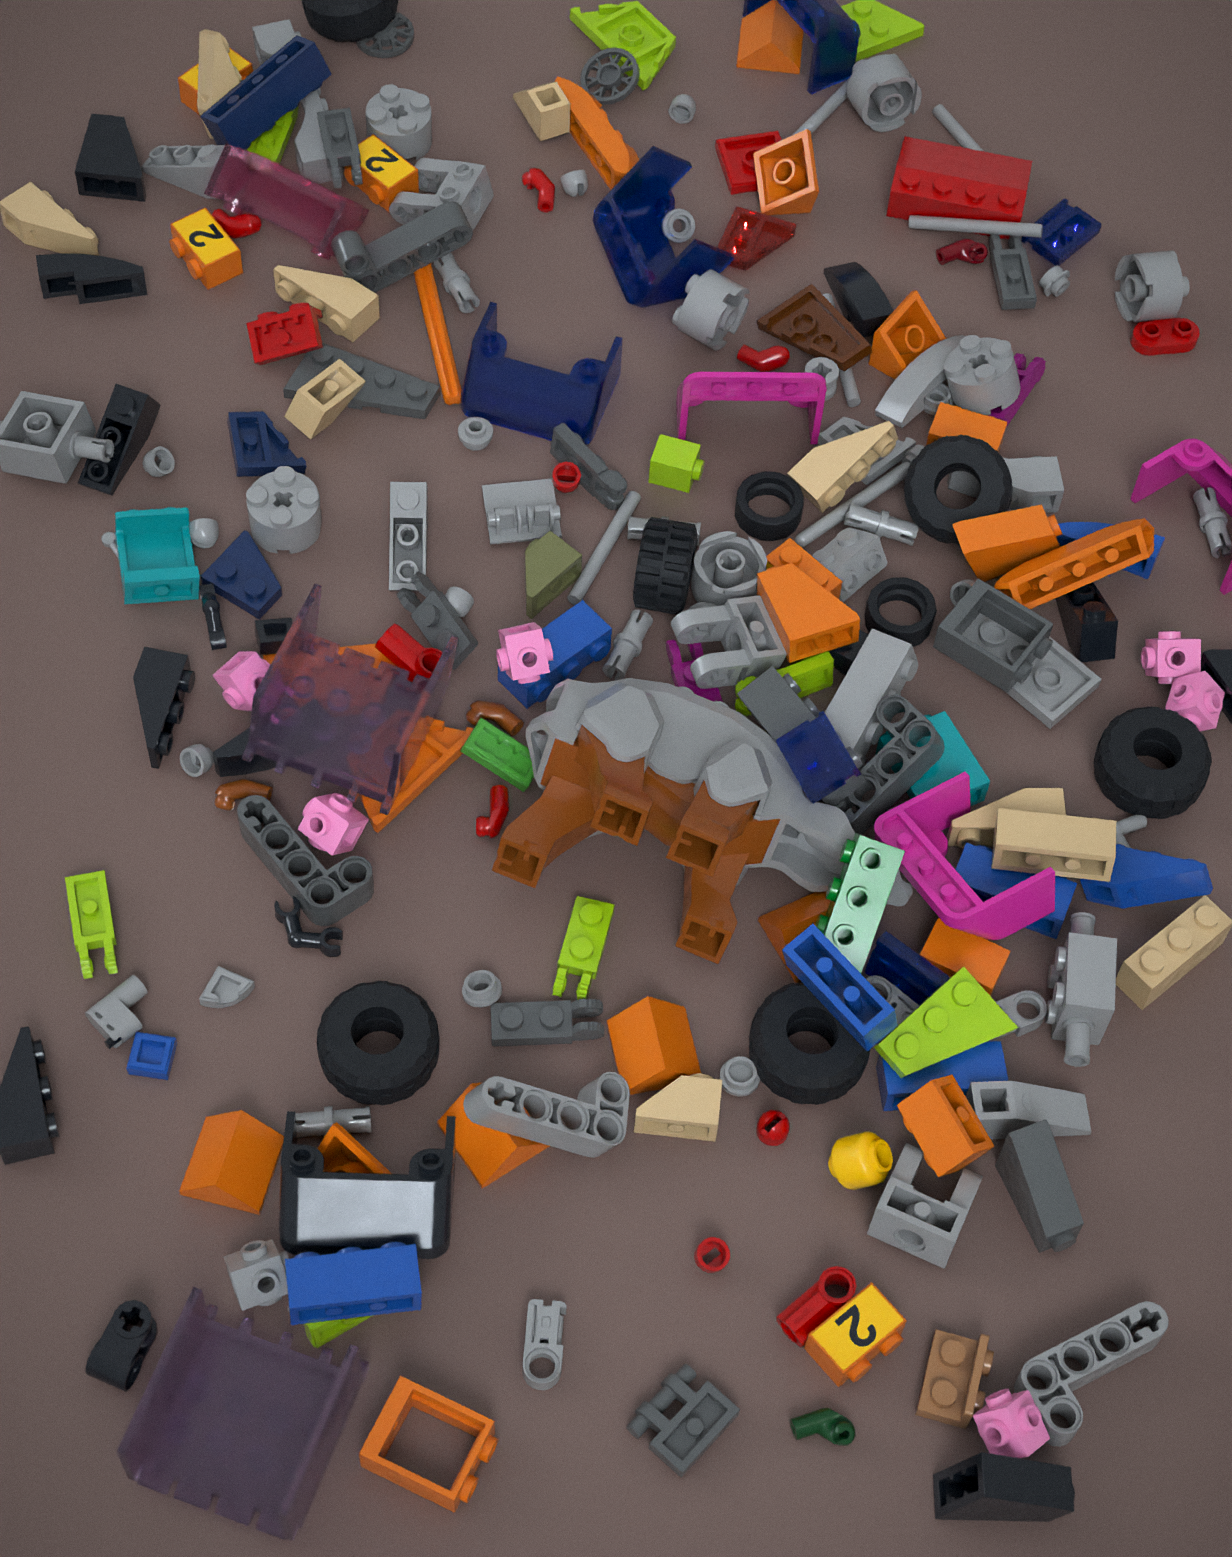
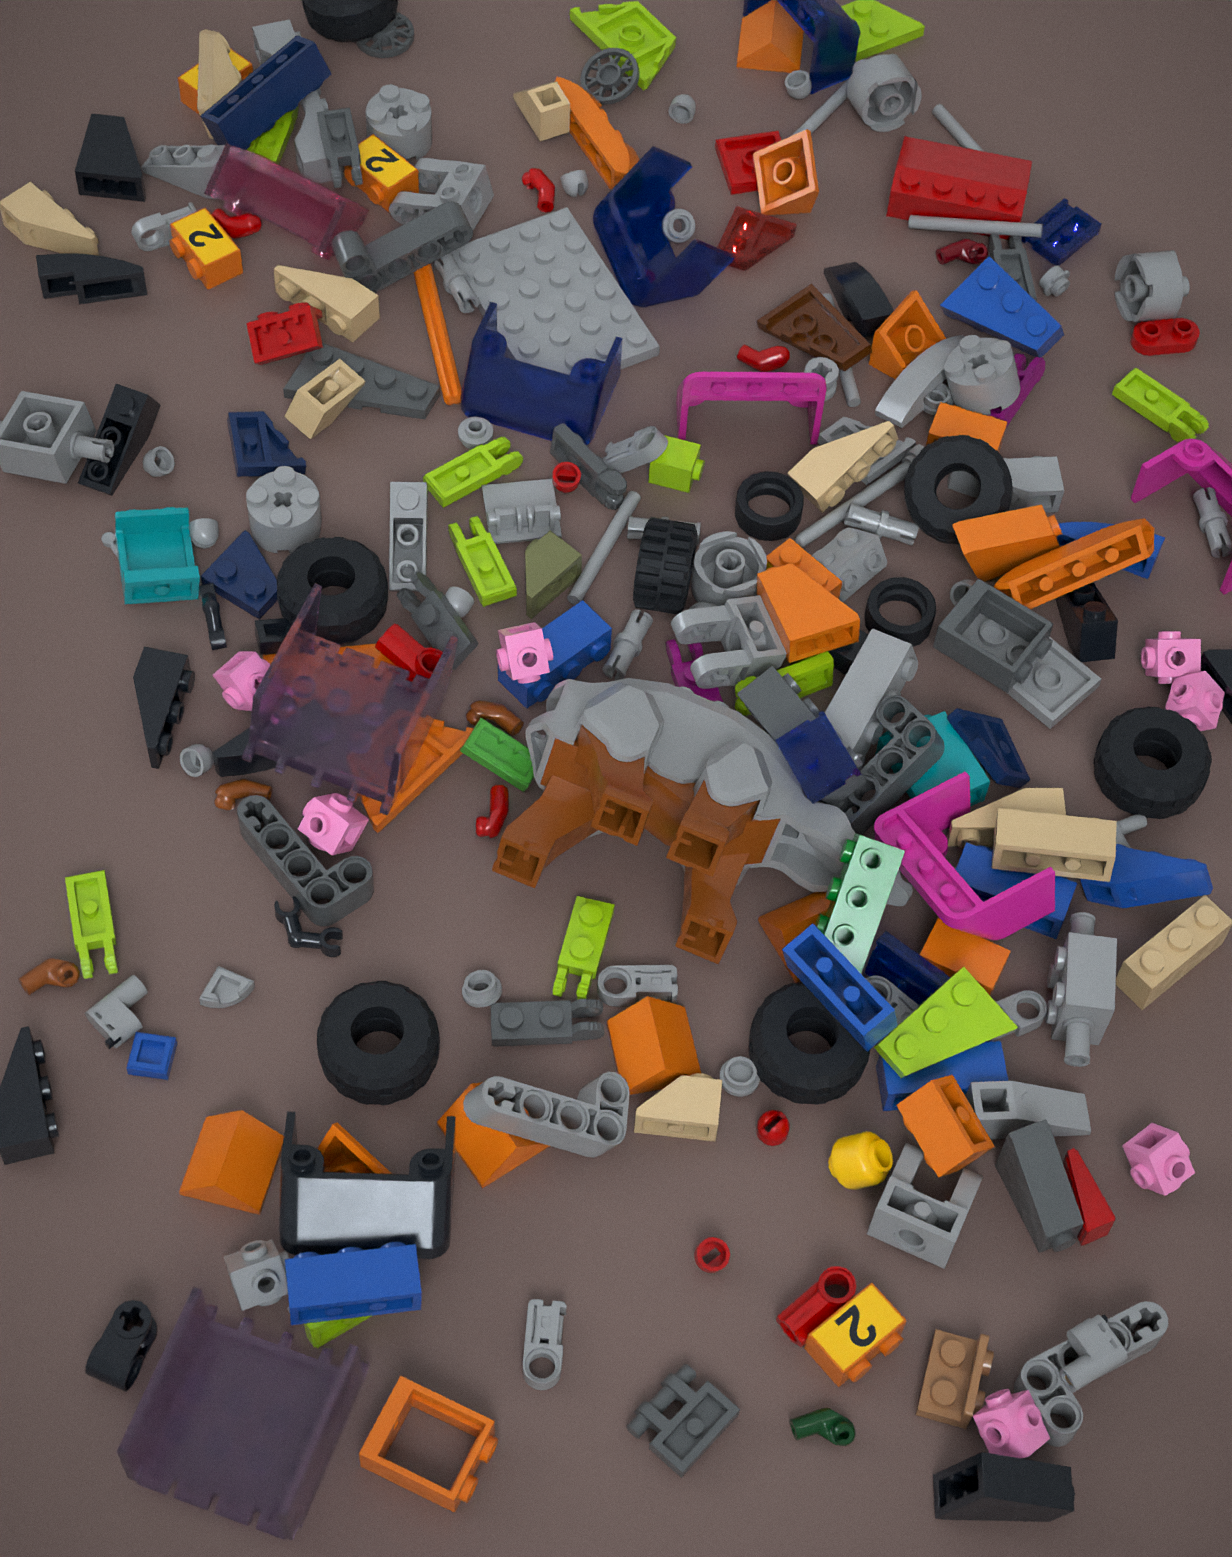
light grey pin [296,1106,372,1138] -> none
light grey brick [672,269,749,351] -> none
none -> dark orange arm [18,958,80,995]
none -> light grey piece [131,202,197,251]
none -> black tyre [277,537,388,645]
none -> lime hinge [423,436,524,508]
none -> lime hinge [448,516,517,607]
none -> light grey plate [451,207,660,401]
none -> light grey piece [597,965,678,1007]
none -> light grey piece [602,426,668,474]
none -> light grey hinge [784,70,812,99]
none -> blue wedge [940,256,1064,358]
none -> dark blue wing [947,708,1030,788]
none -> light grey piece [1059,1314,1127,1393]
none -> red slope [1063,1148,1116,1246]
none -> lime hinge [1112,368,1209,442]
none -> bright pink brick [1122,1123,1195,1196]

